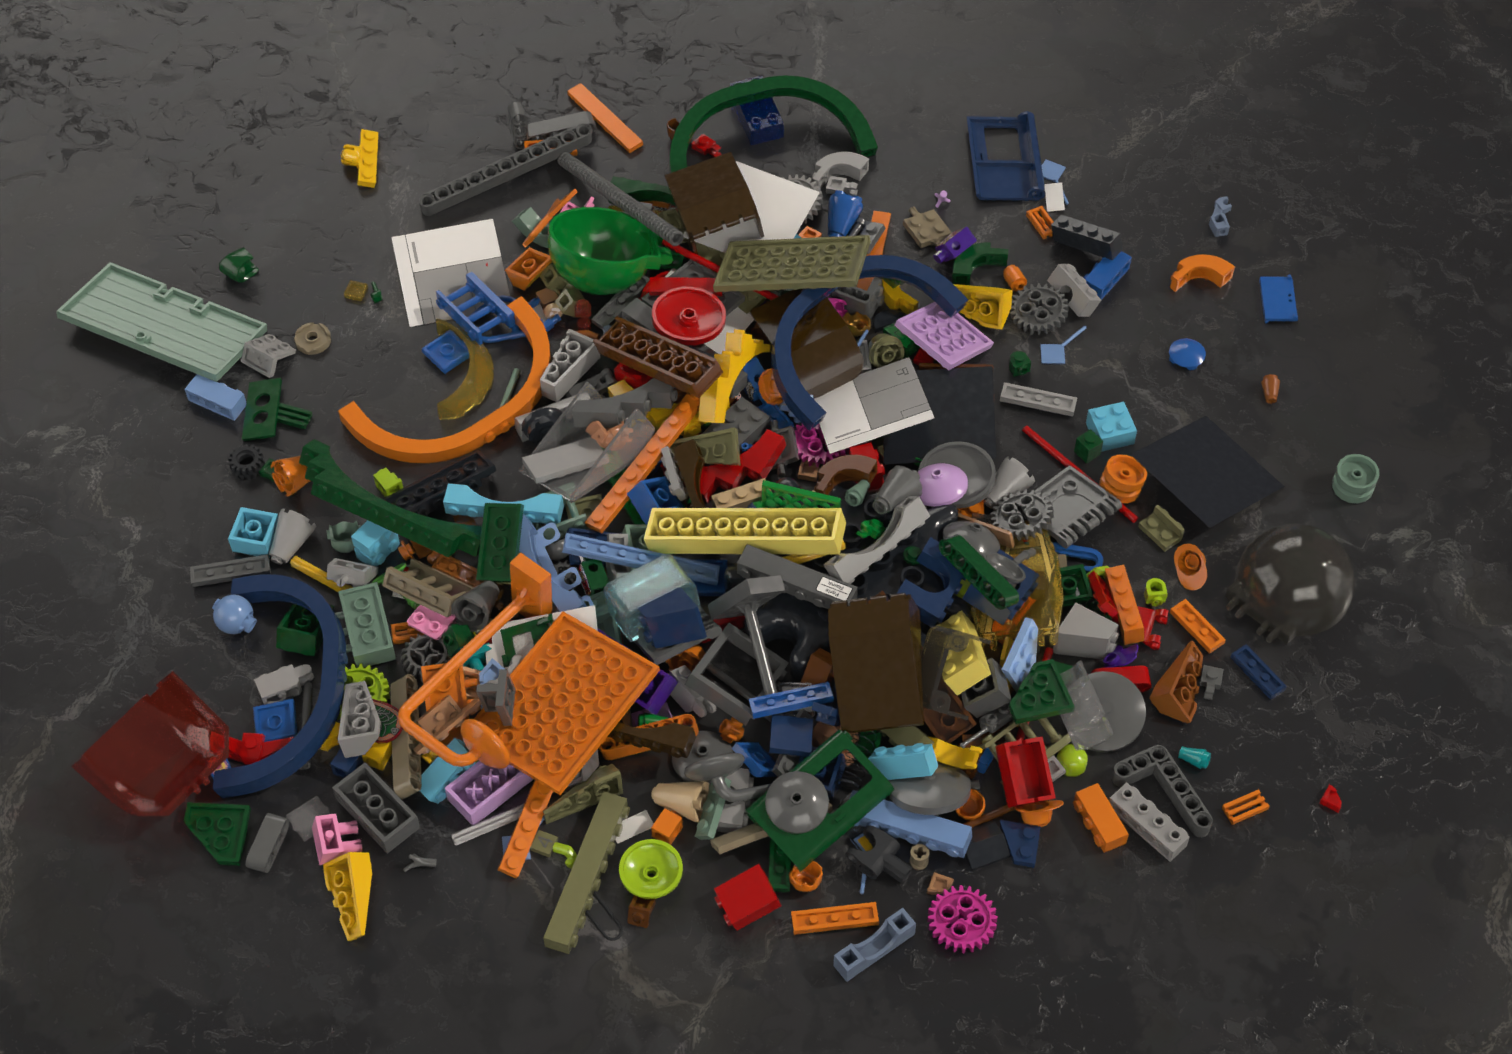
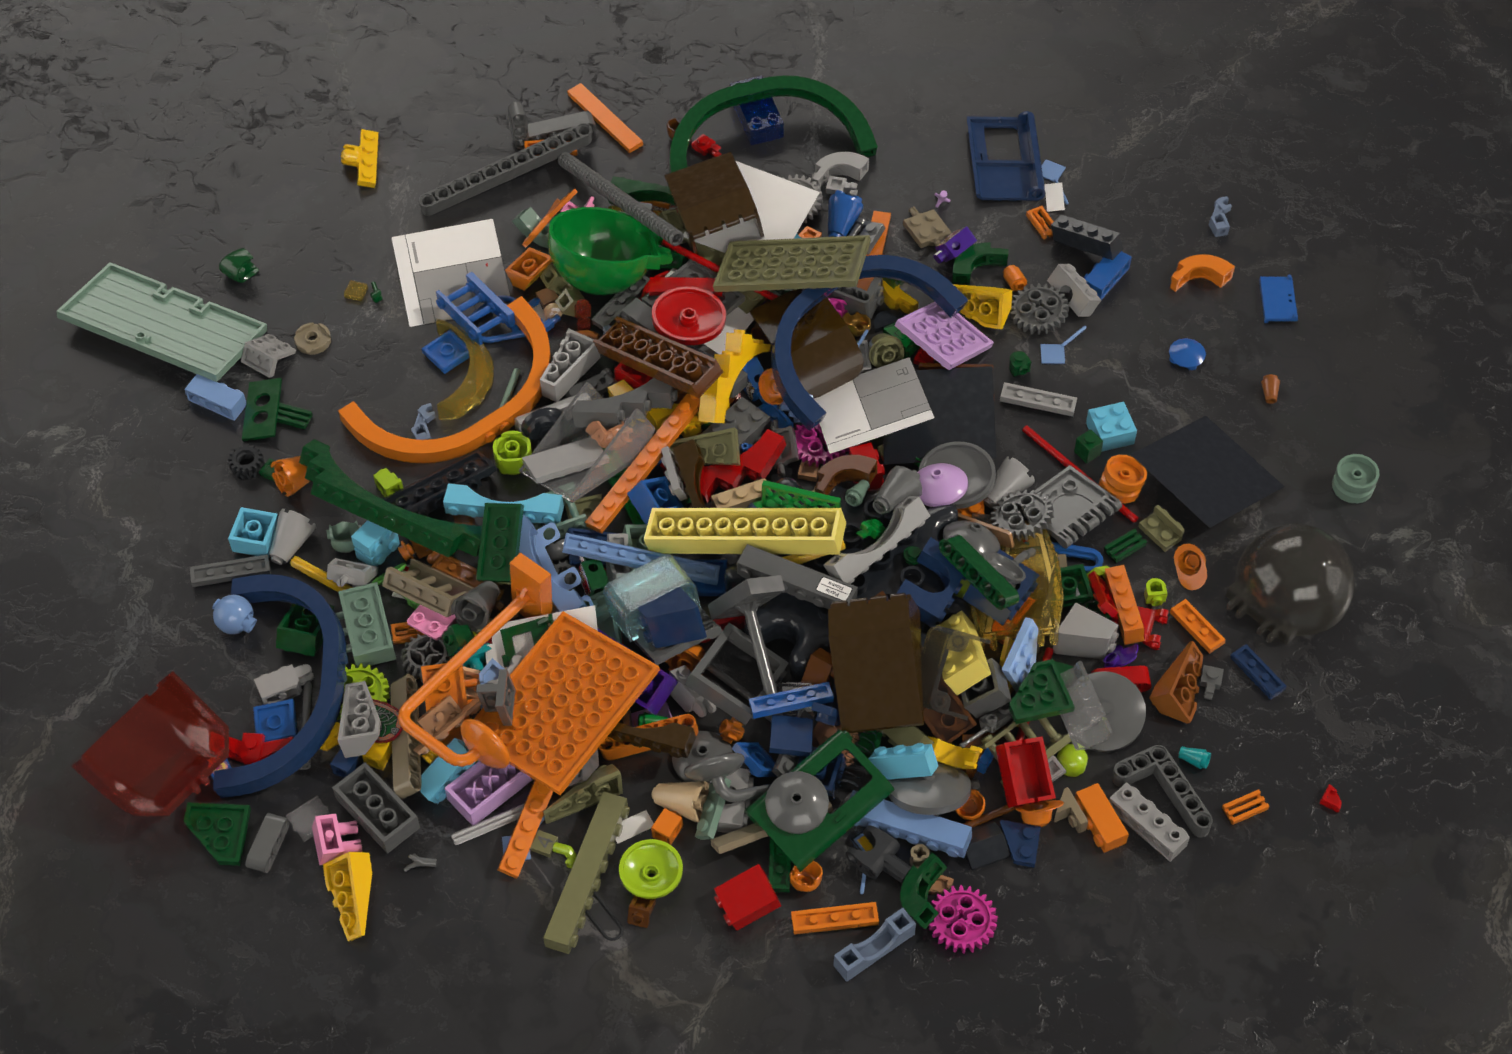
none -> sand blue piece [411,403,436,440]
none -> lime brick [493,431,532,475]
none -> dark green arch [900,853,947,929]
none -> dark tan slope [1054,787,1088,833]
none -> dark green tile [1104,528,1147,563]

